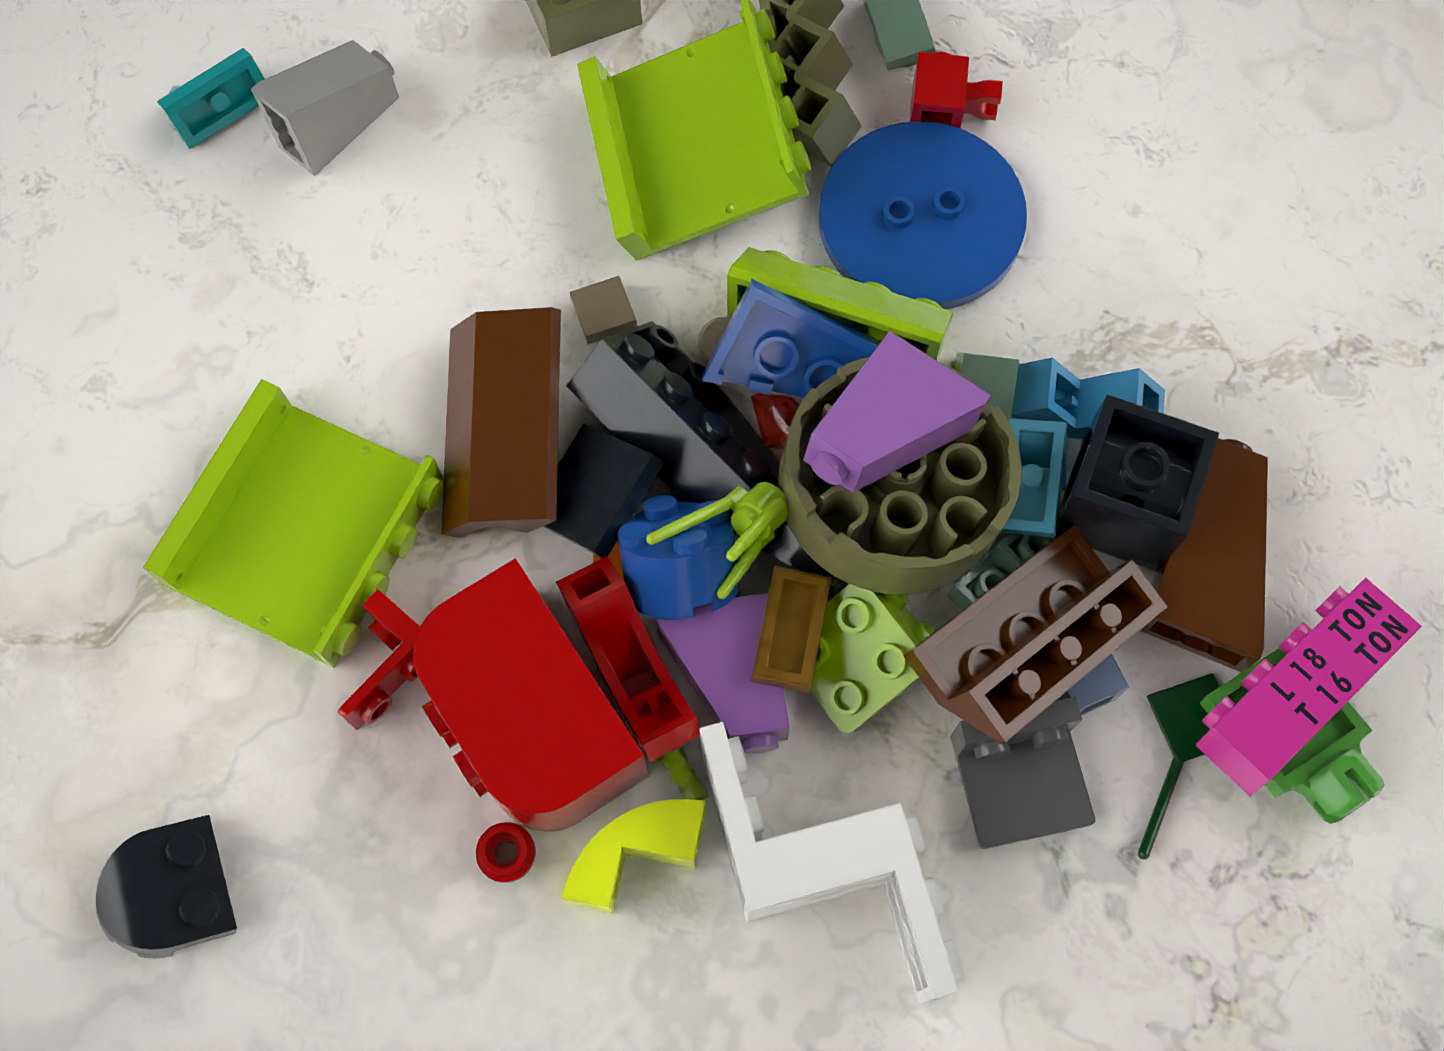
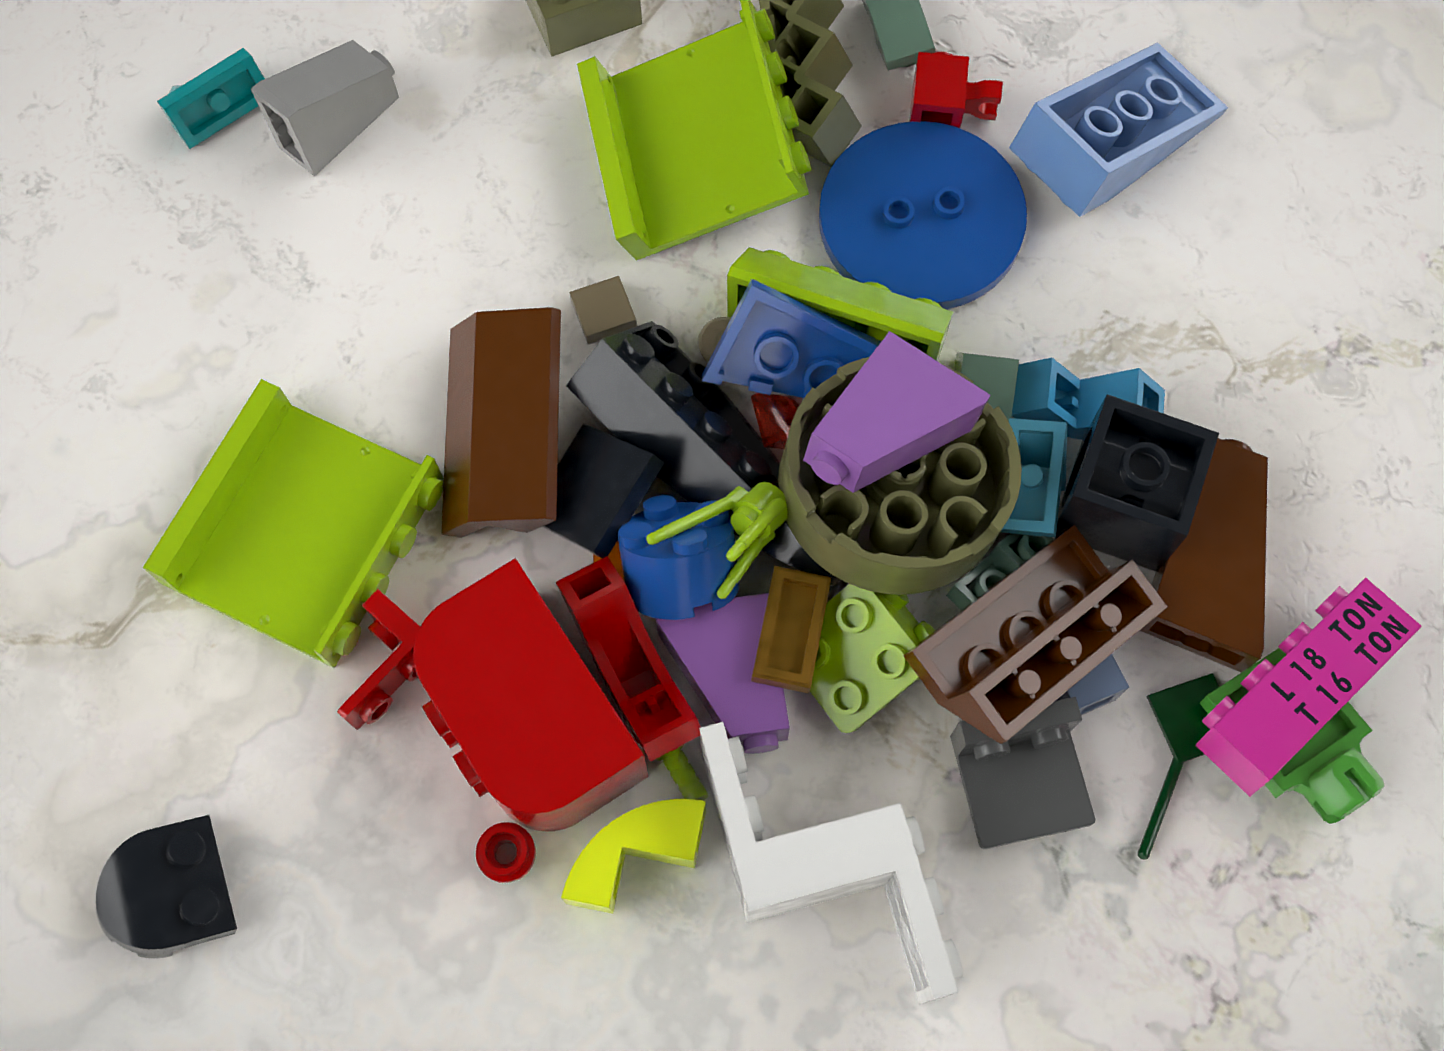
none -> medium blue slope [1009,42,1228,217]

